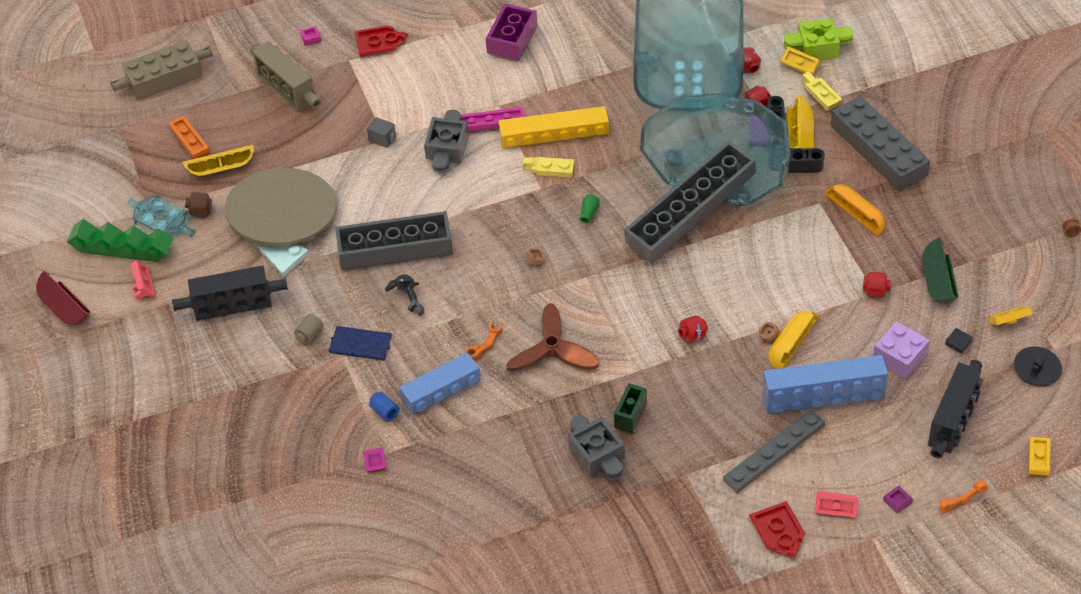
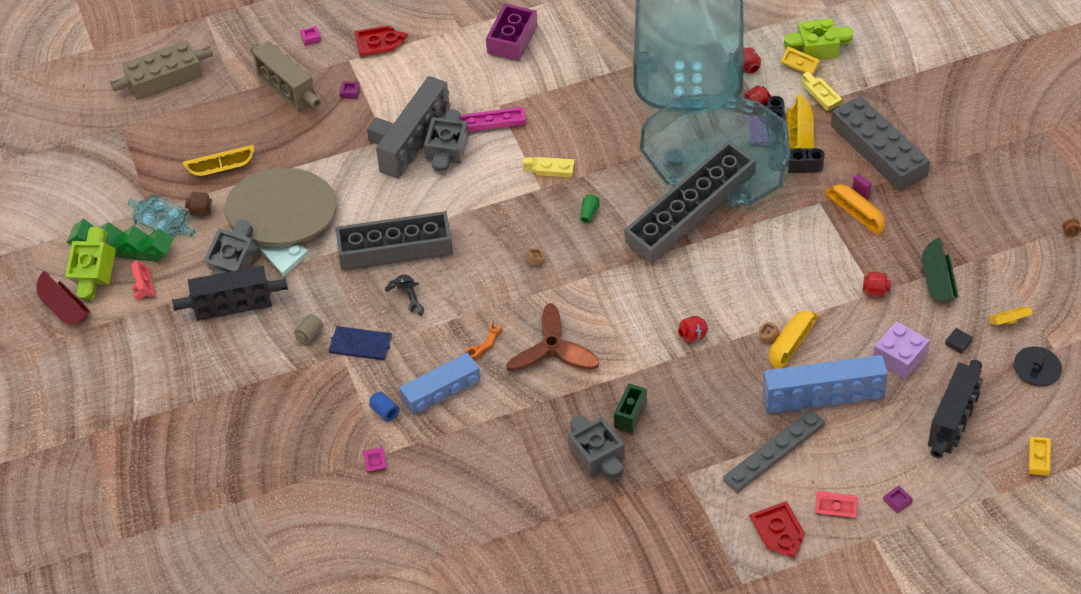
orange plate [168,116,210,159] -> none
yellow brick [499,106,609,148] -> none
orange piece [938,479,989,514] -> none
none -> lime brick [65,226,116,301]
none -> dark grey brick [203,219,258,275]
none -> magenta tile [340,81,360,99]
none -> dark grey brick [376,76,451,179]
none -> magenta tile [852,174,872,199]

